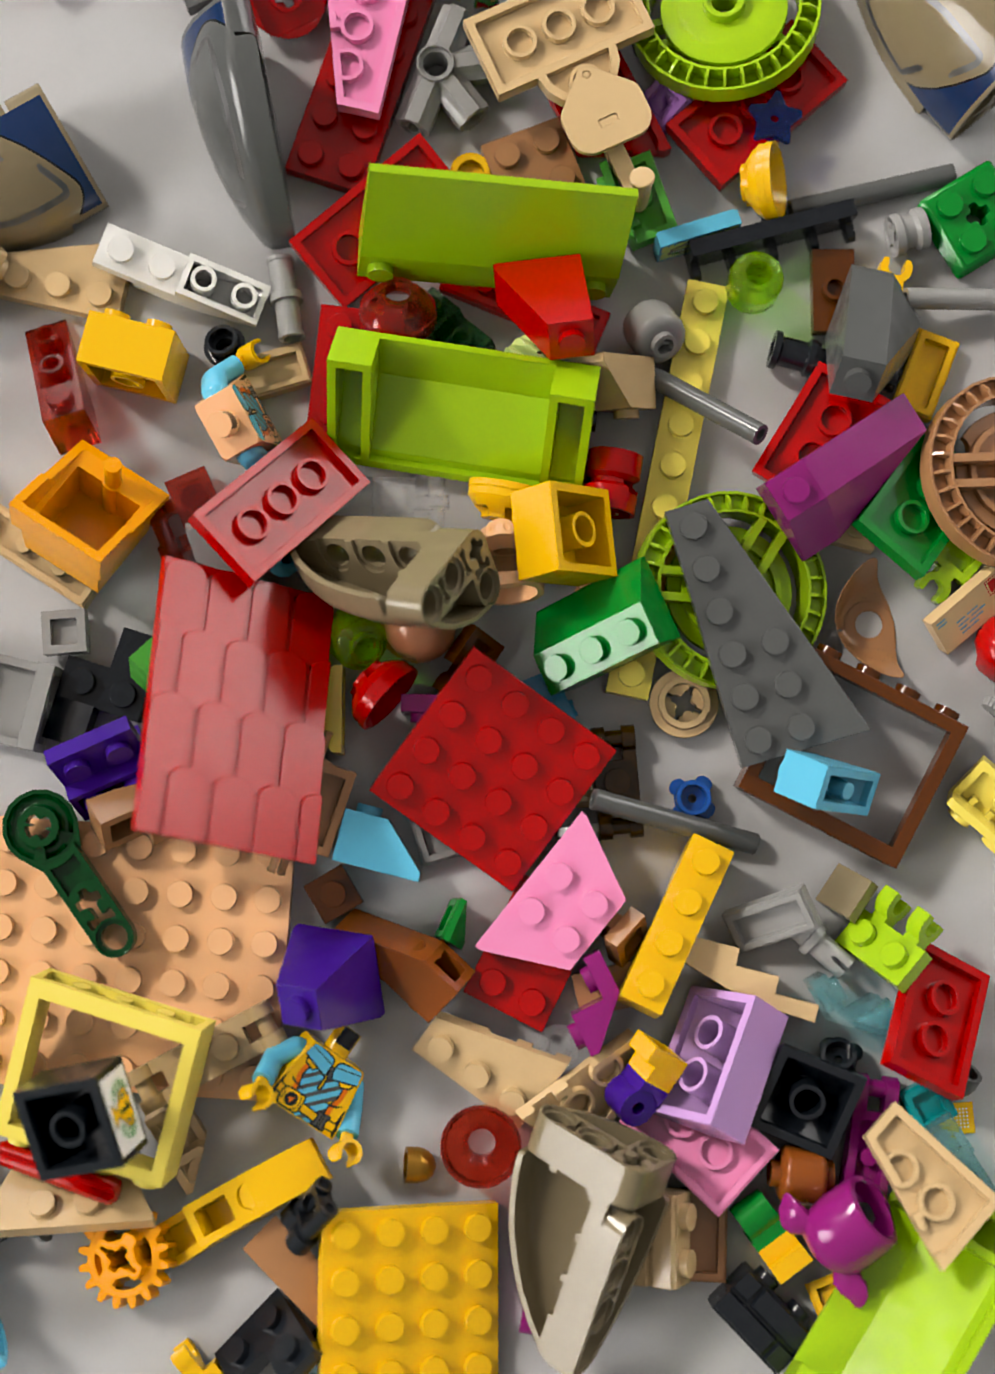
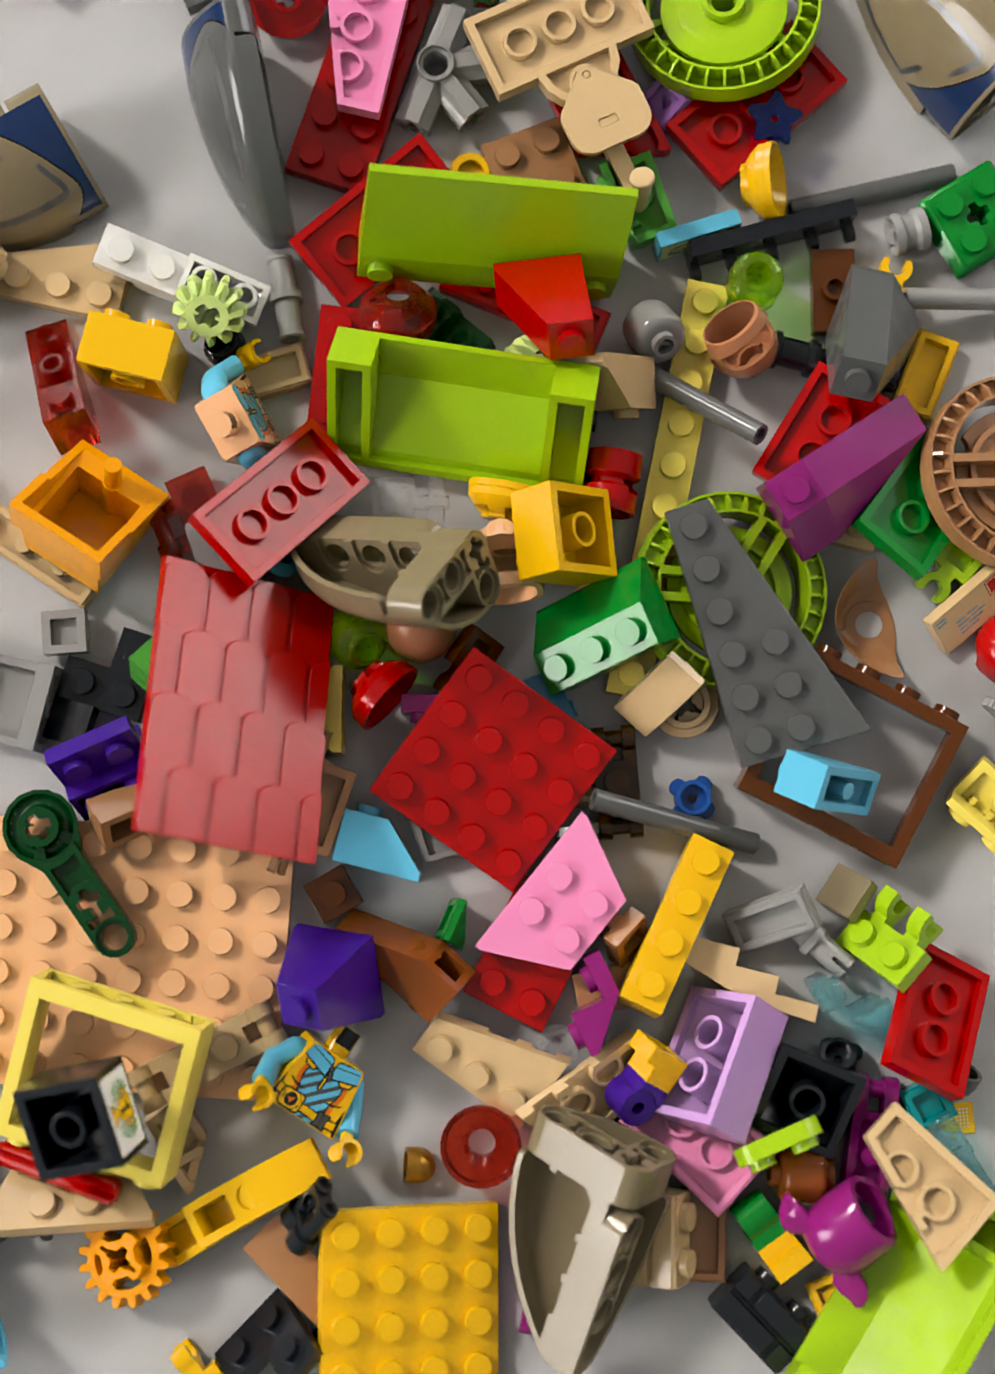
none -> yellowish green gear [172,269,248,348]
none -> tan slope [613,650,705,737]
none -> nougat helmet [703,300,779,379]
none -> lime plate [732,1114,823,1174]

